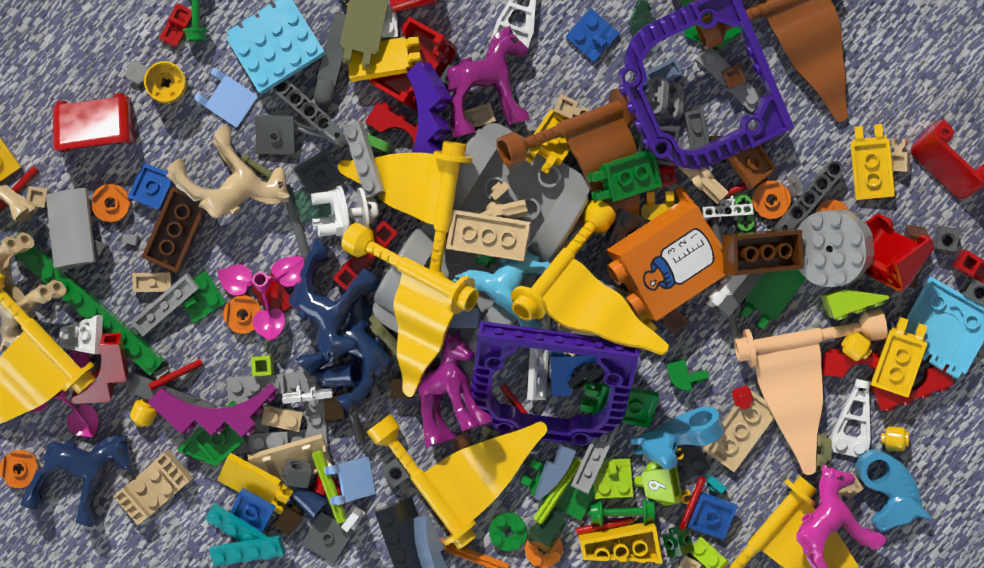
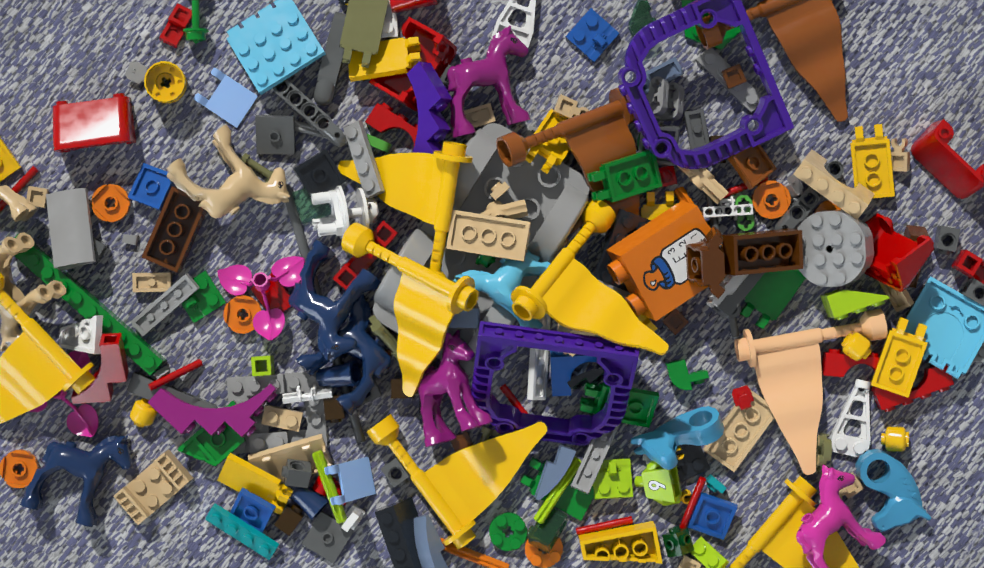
teal plate [208,535,286,567] -> none
green piece [587,498,657,526] -> none
none -> reddish brown slope [686,226,725,299]
none -> tan arch [793,149,874,220]
none -> tan plate [878,281,914,312]

